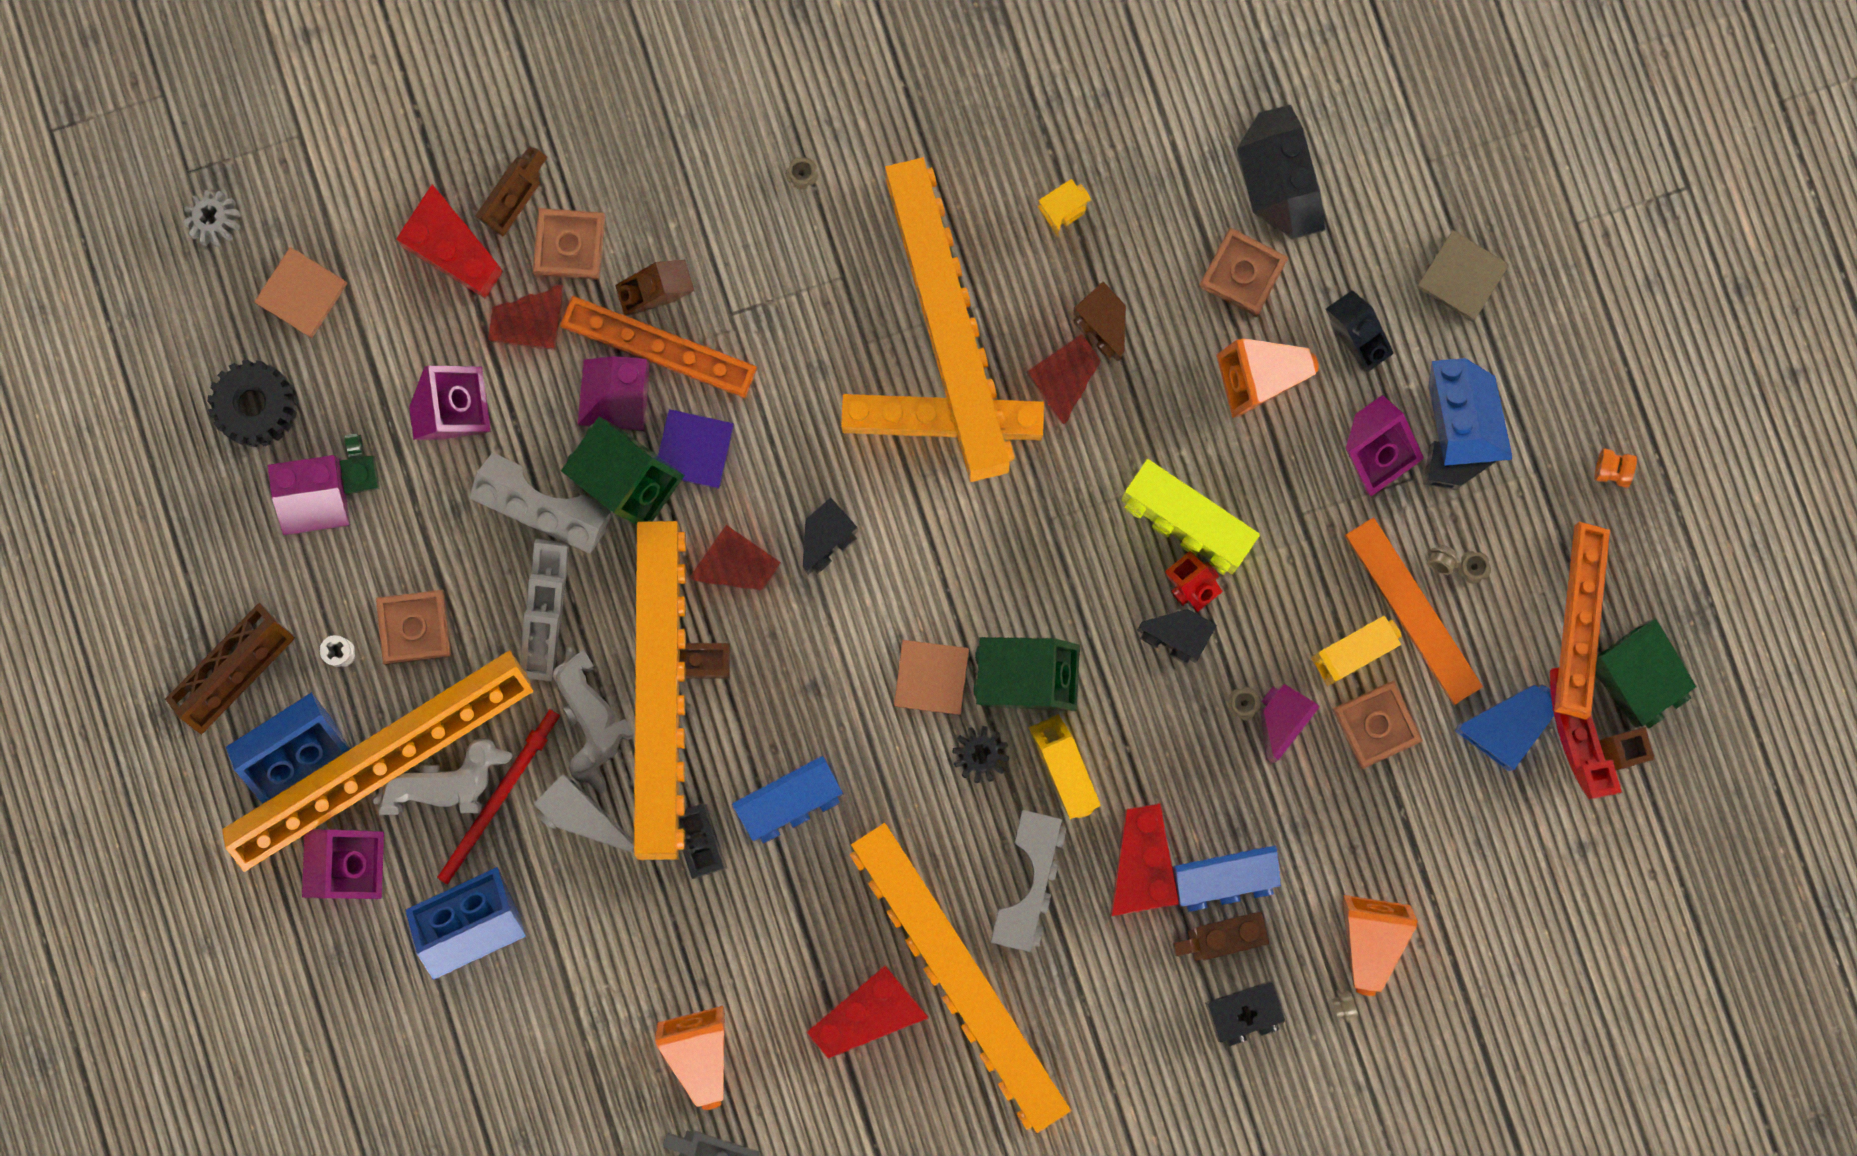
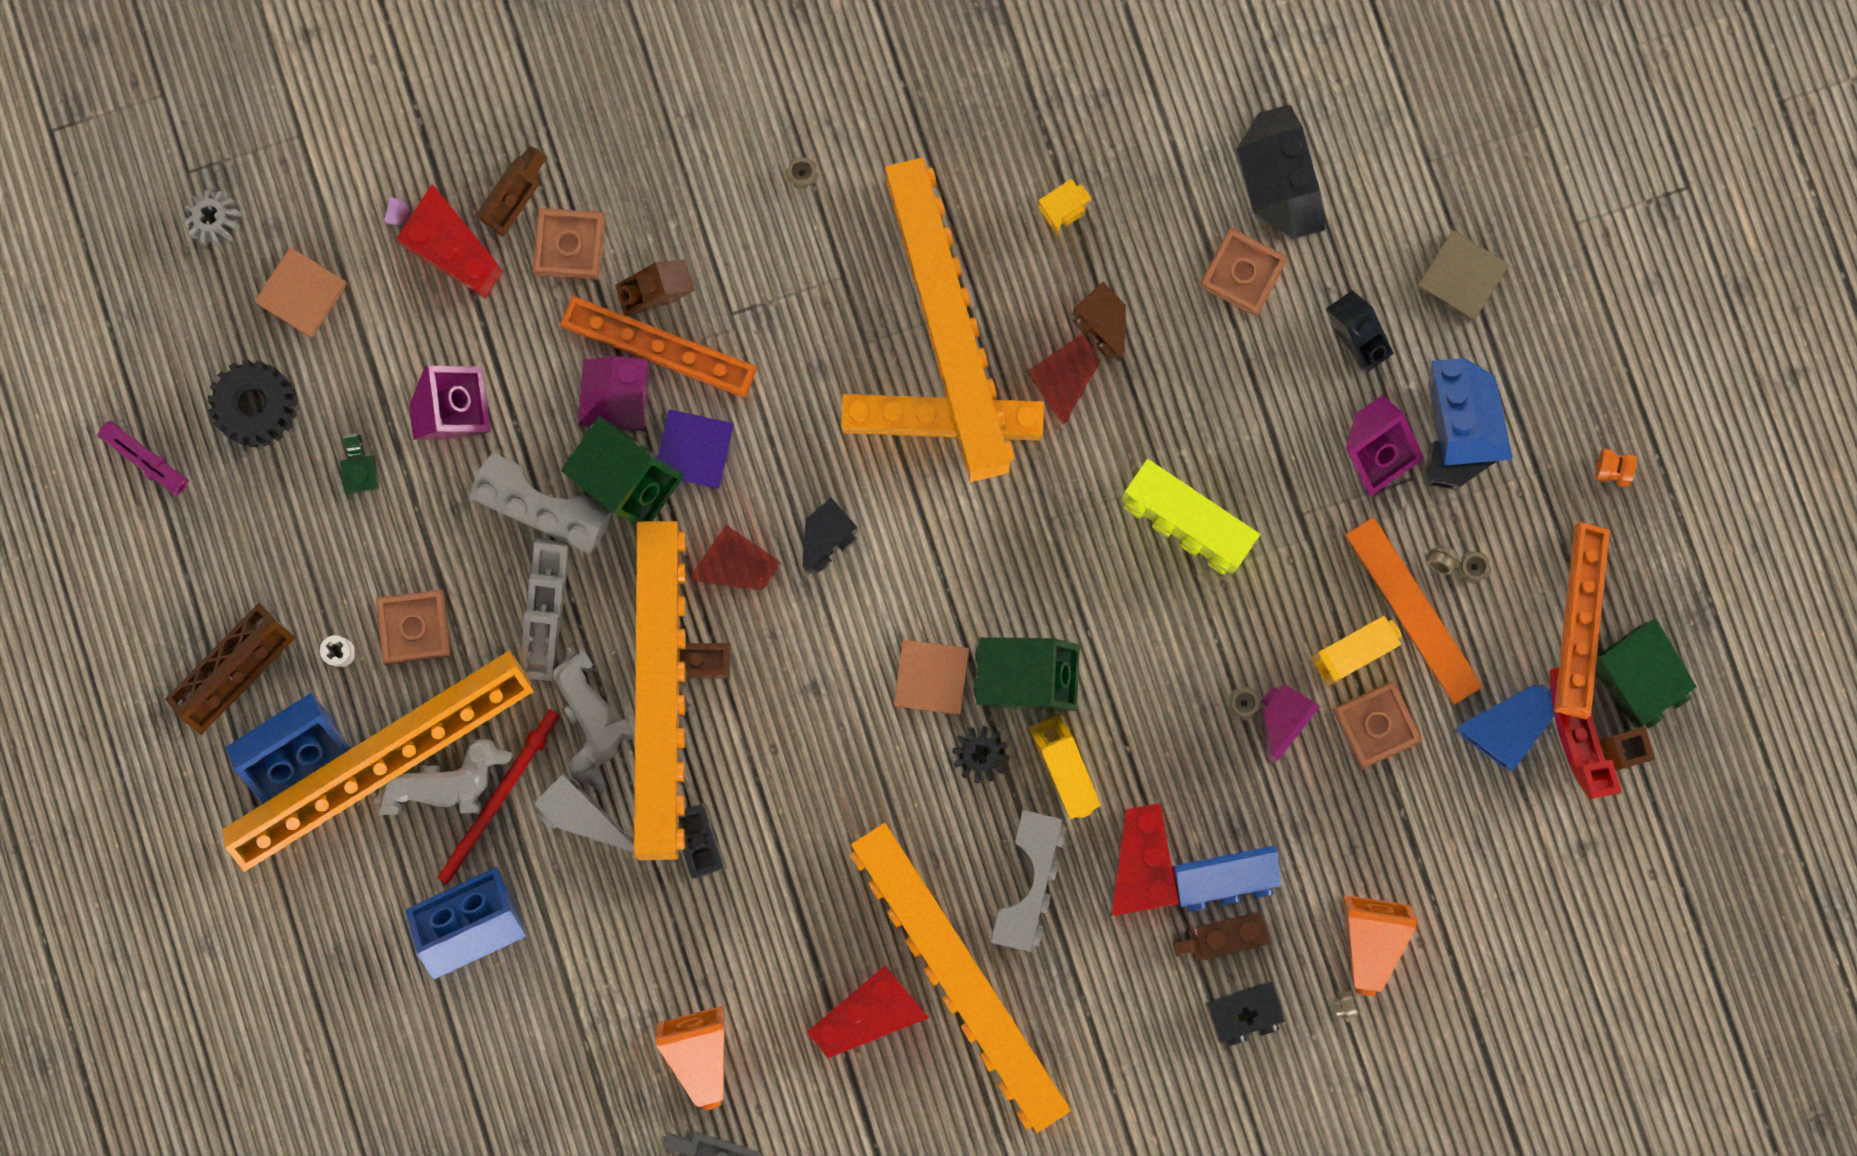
magenta slope [268,455,350,535] -> none
magenta slope [302,830,384,899] -> none
clear red wing [488,285,564,350] -> none
blue slope [732,756,844,844] -> none
black slope [1136,609,1217,664] -> none
red brick [1164,551,1223,612] -> none
slope [1216,338,1319,418] -> none
none -> magenta pin [97,420,189,496]
none -> lavender hinge [384,197,410,225]

